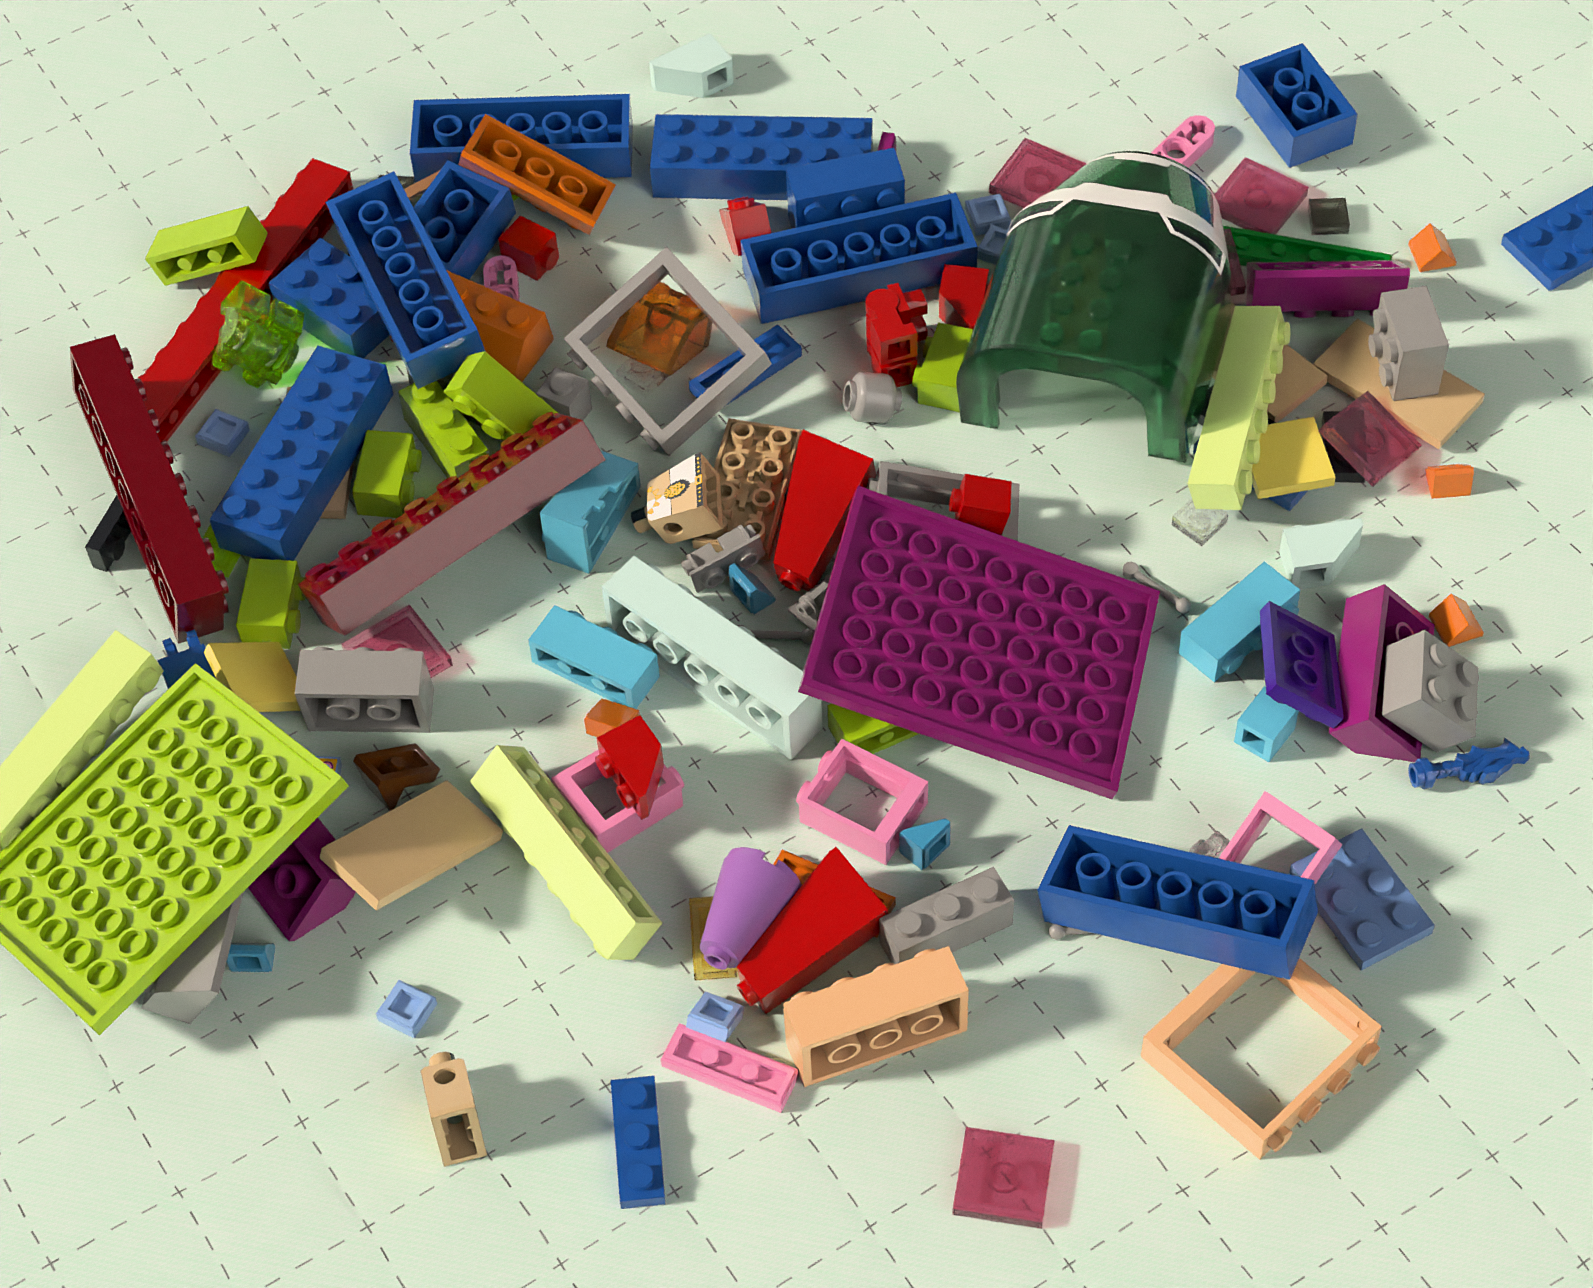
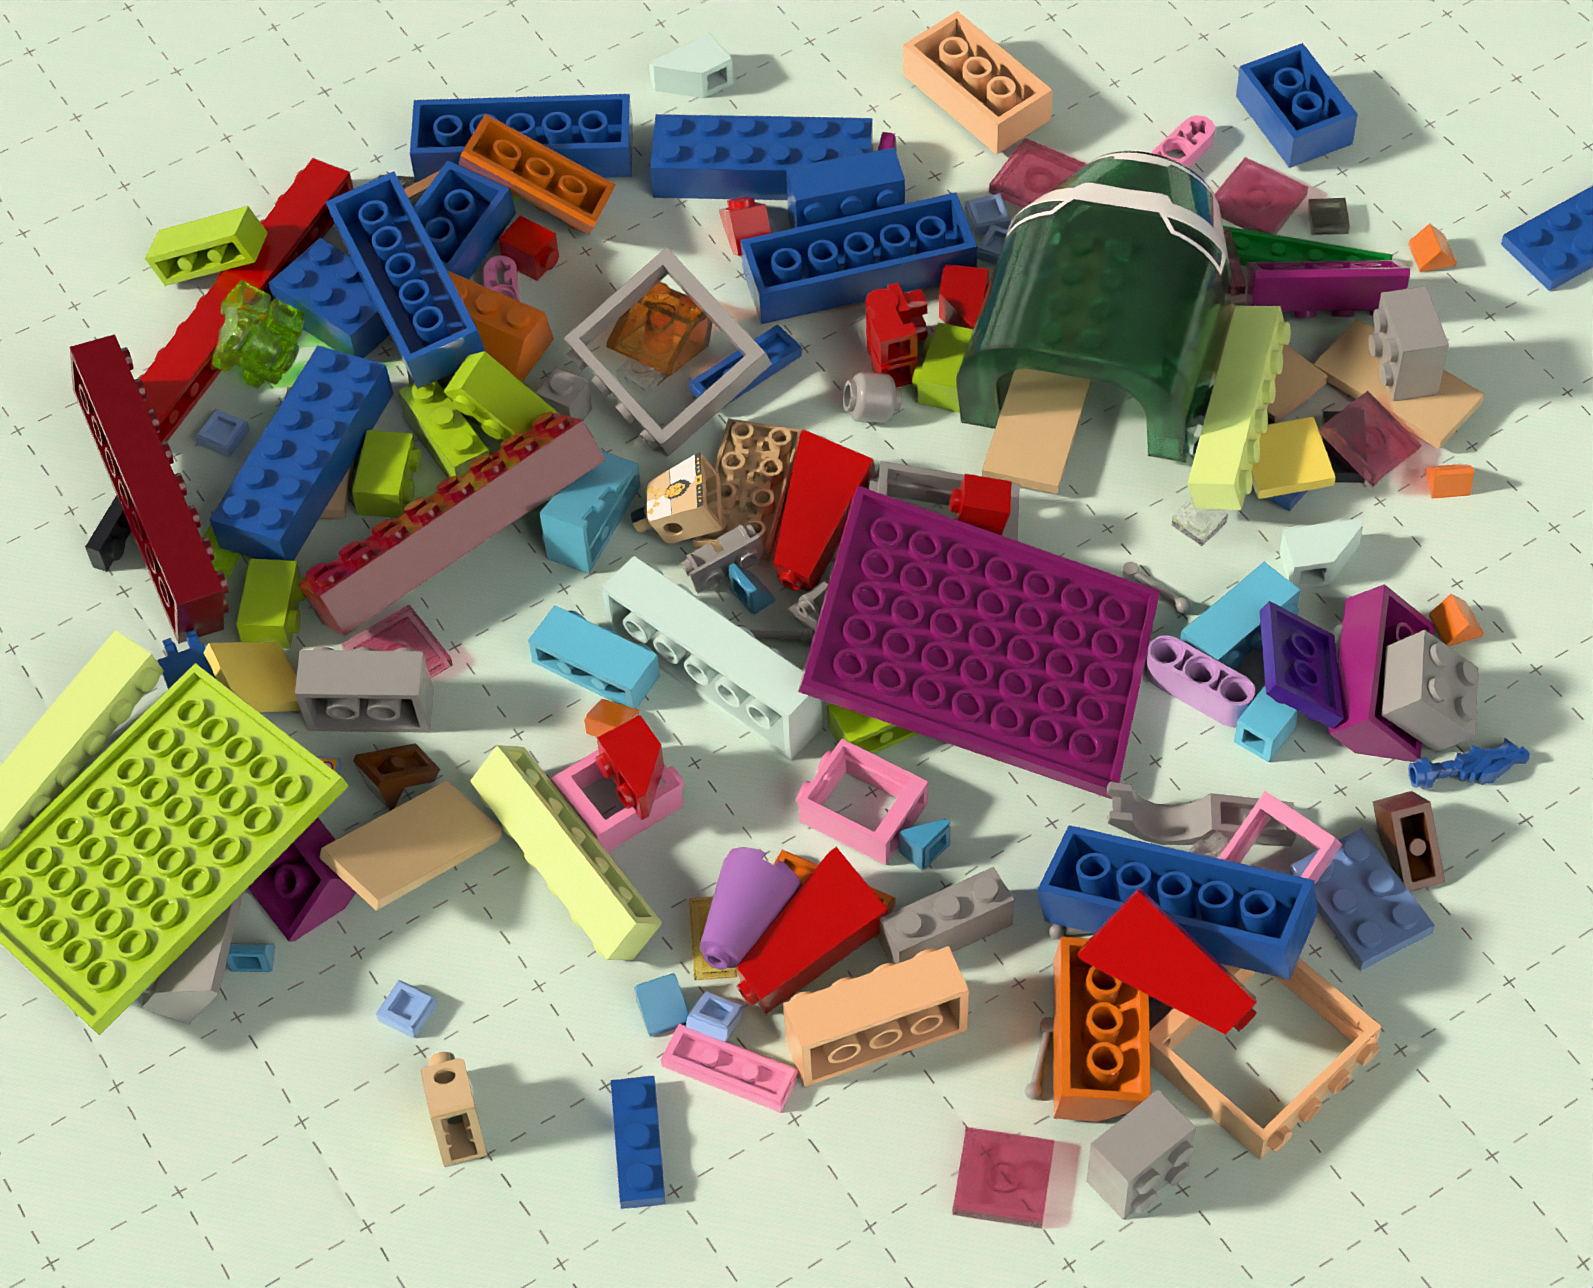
none -> dark azure slope [634,973,689,1037]
none -> light nougat brick [903,11,1052,155]
none -> tan tile [982,353,1094,495]
none -> hinge [1025,1017,1053,1100]
none -> orange slope [1053,936,1151,1122]
none -> red slope [1077,887,1257,1035]
none -> light grey brick [1087,1090,1196,1220]
none -> light grey piece [1107,782,1296,847]
none -> lavender beam [1146,635,1255,727]
none -> reddish brown slope [1372,791,1445,892]

